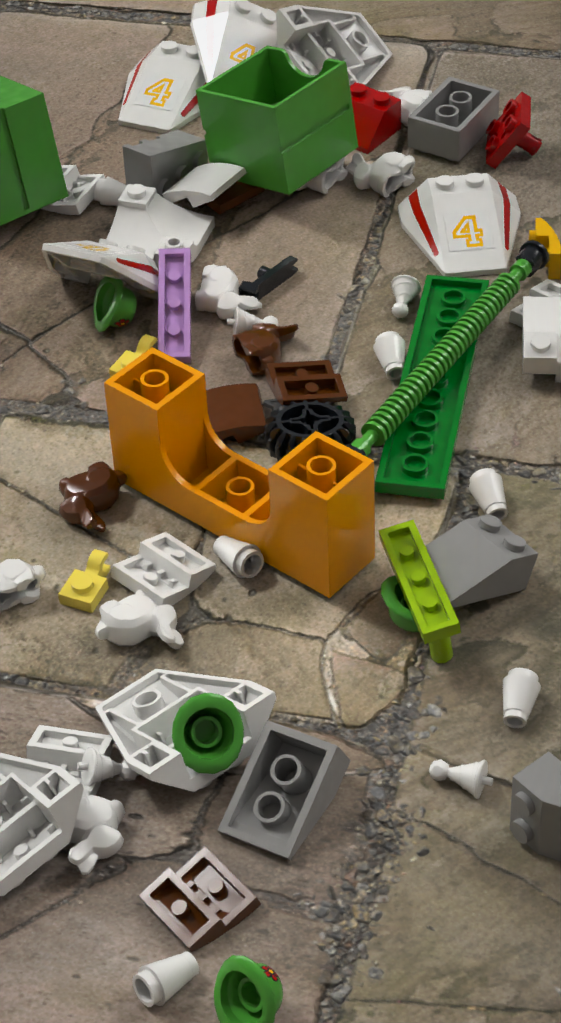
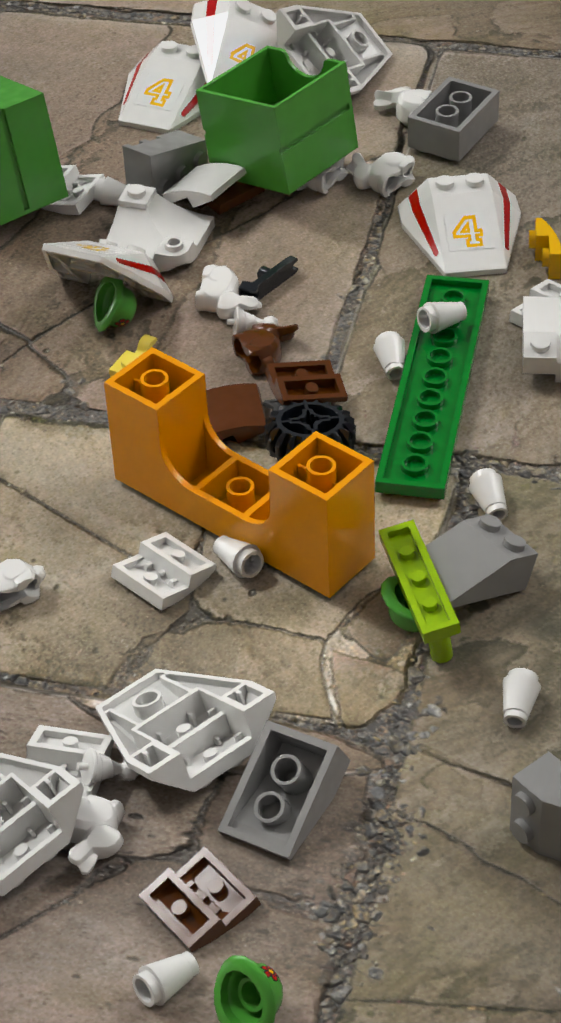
light yellow plate [58,549,111,613] -> none
reddish brown animal [59,461,127,533] -> none
white animal [95,590,184,649] -> none
lavender piece [158,248,191,363] -> none
bright green hat [172,693,244,774] -> none
bright green hose [345,240,549,457] -> none
red slope [350,82,401,154] -> none
white piece [391,275,421,319] -> none
white piece [429,759,493,799] -> none
red plate [485,92,542,169] -> none
none -> white cone [417,302,467,334]

